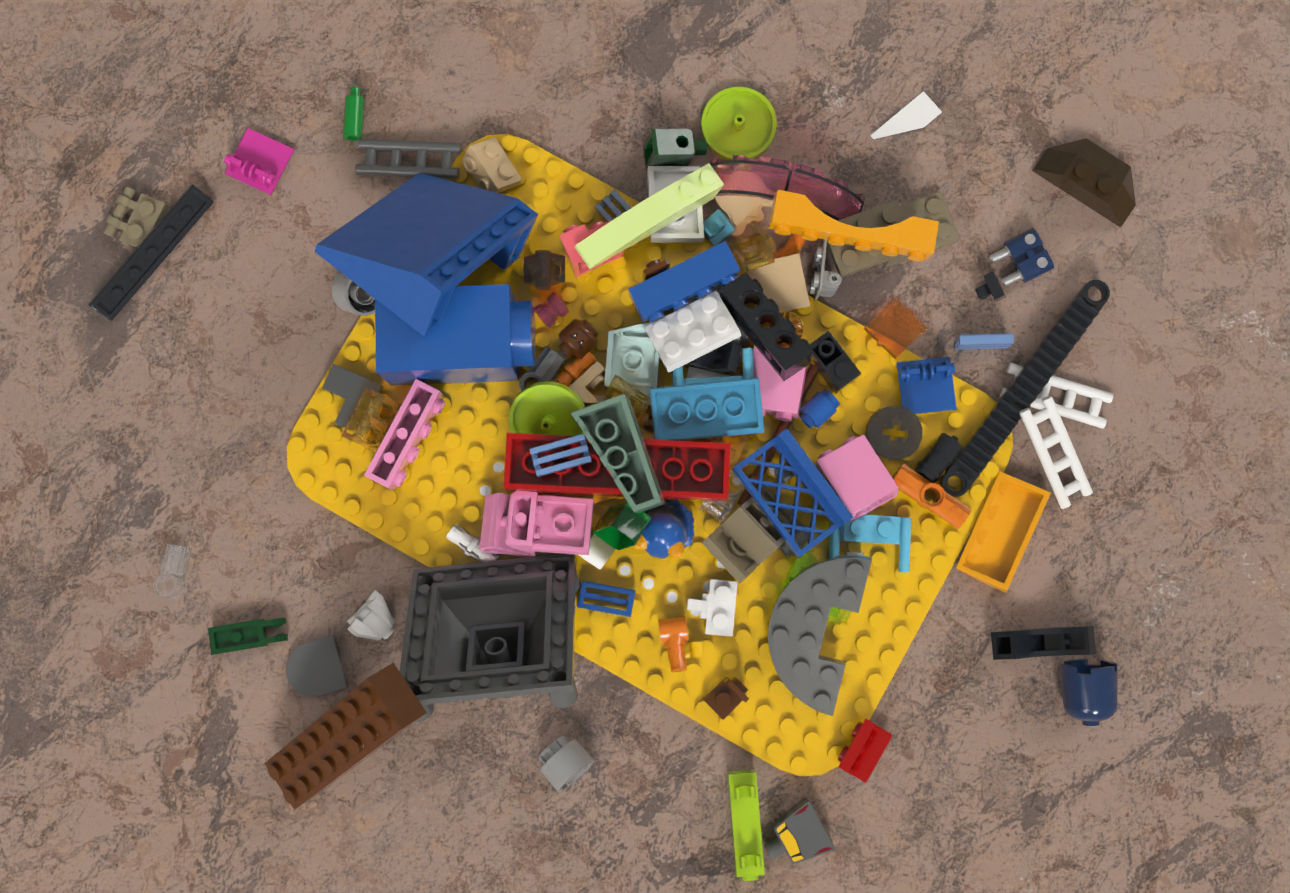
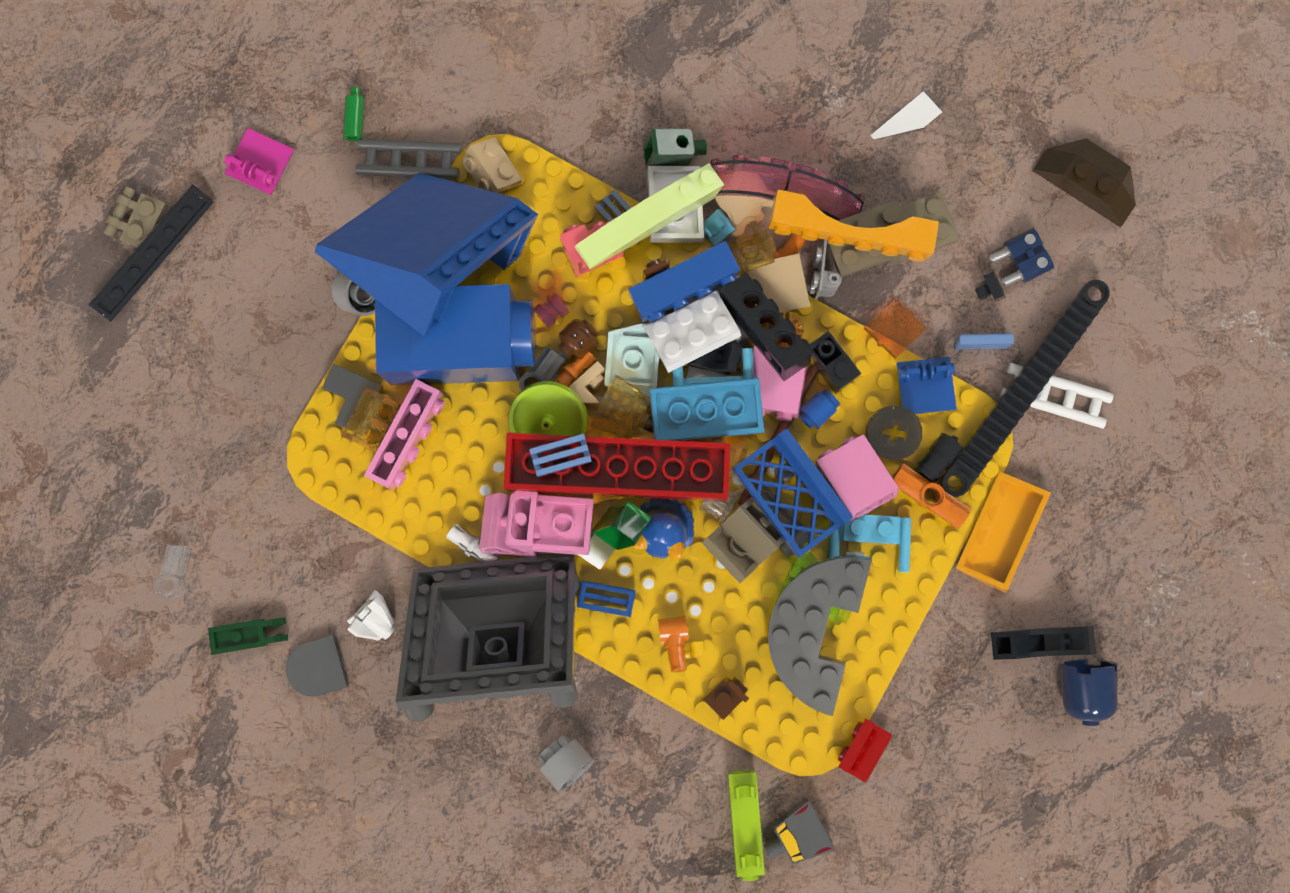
reddish brown brick [264,663,427,810] -> none
clear smoke brick [523,250,565,290] -> none
sand green wedge [571,394,665,513] -> none
white hinge [687,579,738,637] -> none
lime piece [701,87,777,161] -> none
white bar [1019,396,1093,509] -> none

